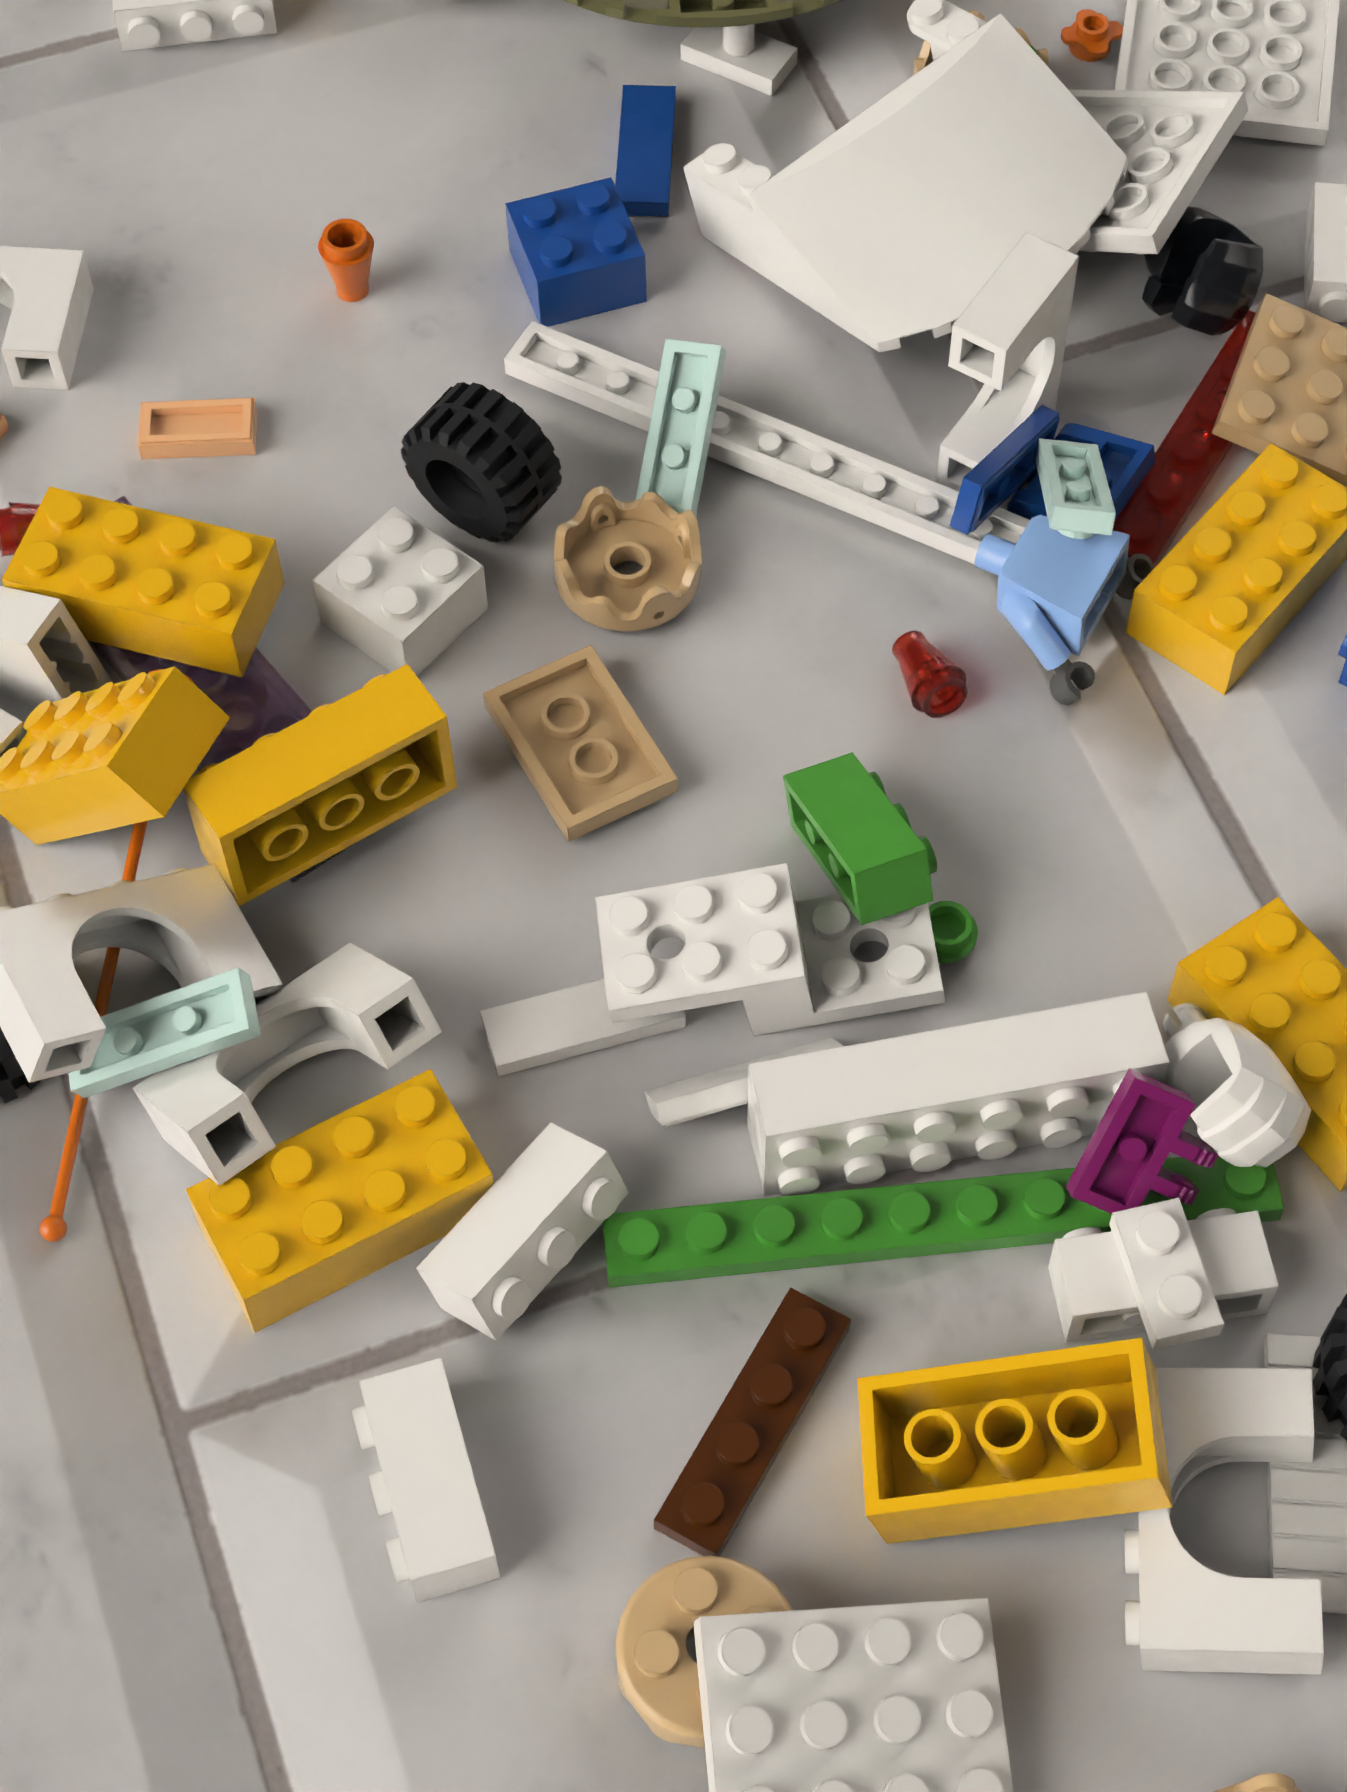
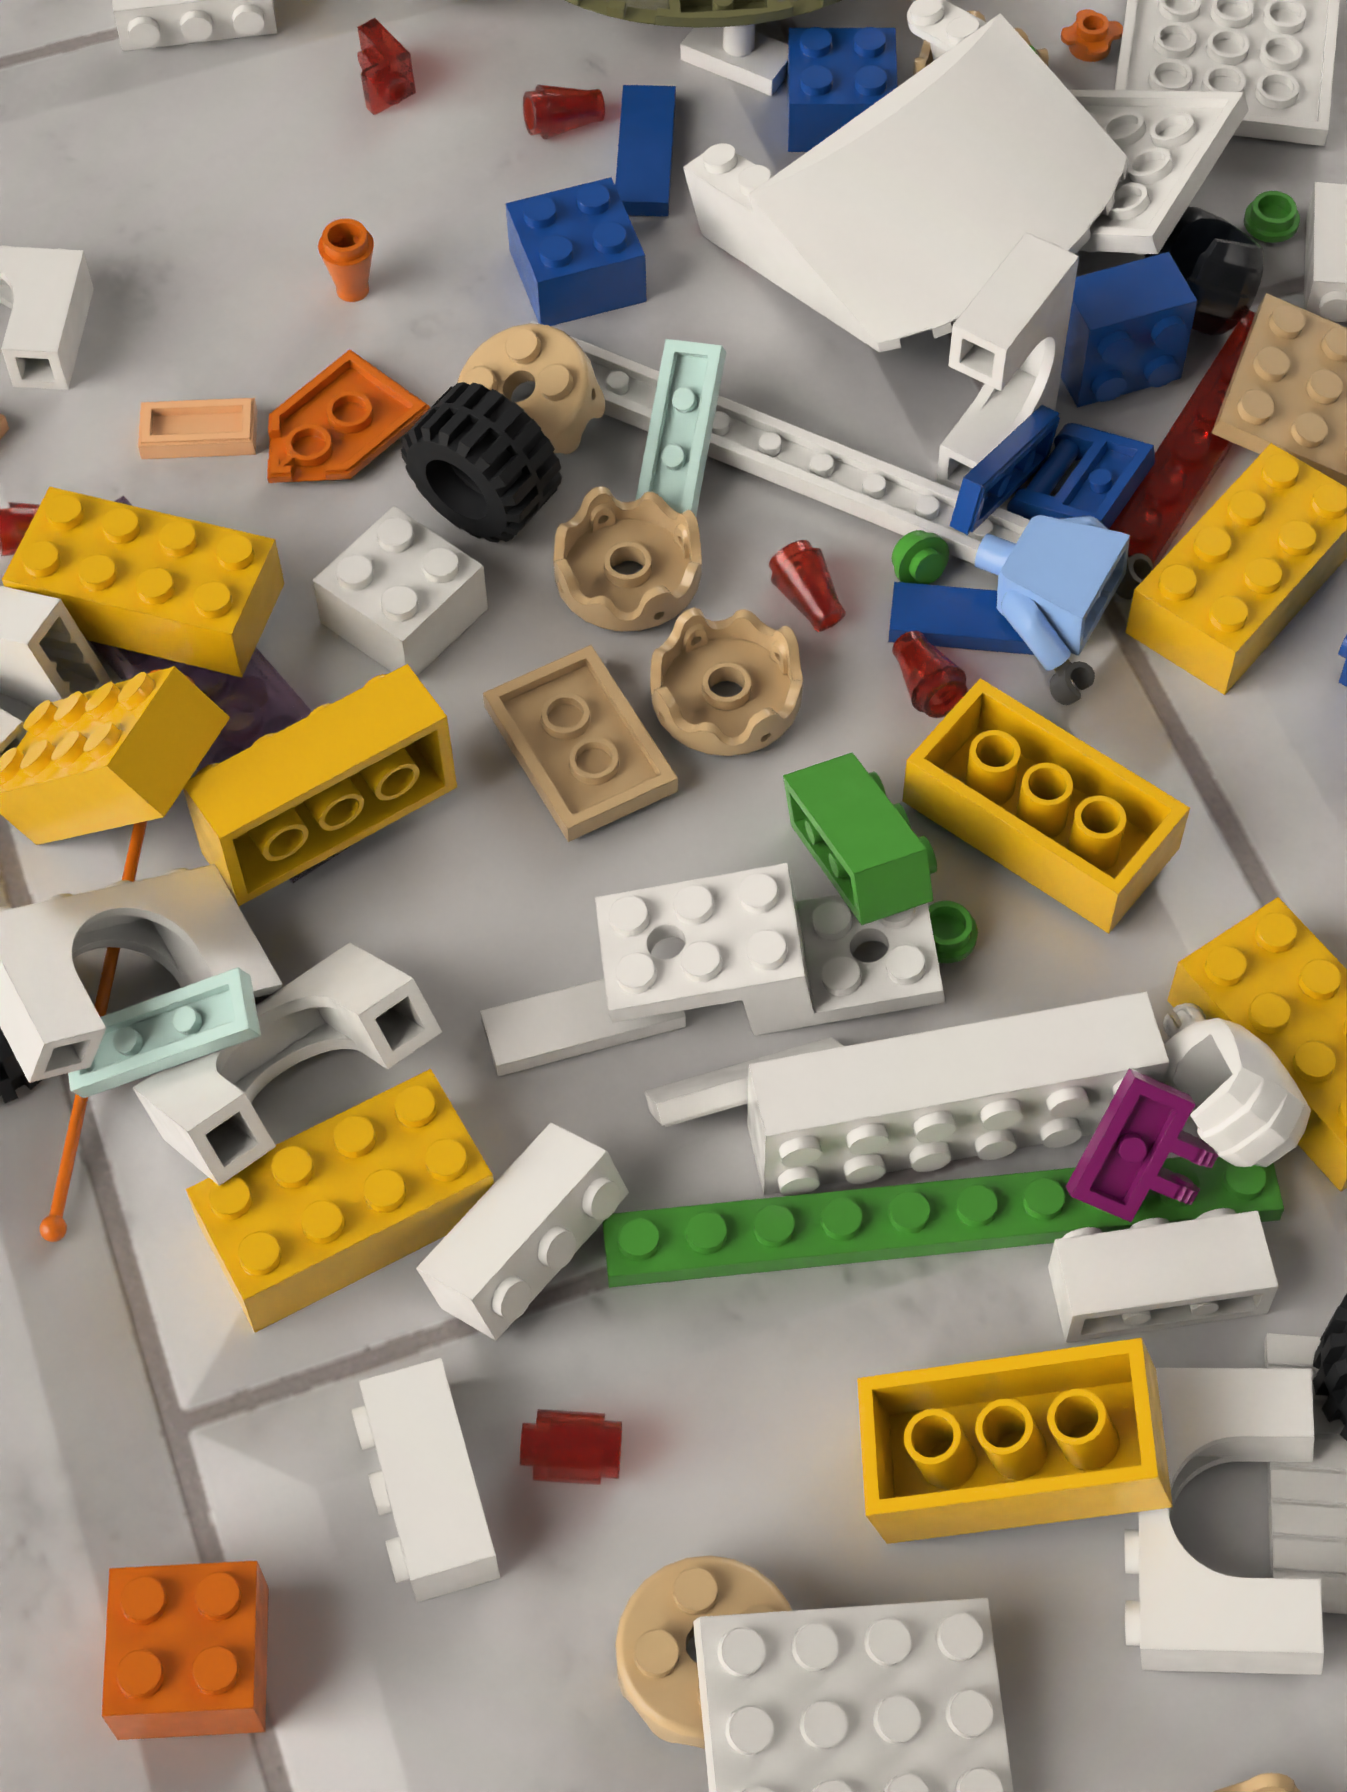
reddish brown plate [654,1287,851,1557] -> none
light aqua plate [1035,438,1116,539] -> none
white plate [1109,1198,1224,1350] -> none
none -> orange brick [102,1561,269,1740]
none -> orange tile [267,349,430,483]
none -> clear red bracket [357,18,416,115]
none -> tan plate [457,323,605,454]
none -> clear red brick [520,1409,623,1485]
none -> clear red cone [523,85,605,139]
none -> tan plate [650,607,803,756]
none -> clear red cone [768,540,846,632]
none -> blue brick [787,27,898,152]
none -> blue tile [888,582,1034,655]
none -> bright green plate [891,530,949,584]
none -> yellow brick [902,678,1190,934]
none -> blue brick [1061,252,1197,408]
none -> bright green plate [1244,191,1300,243]

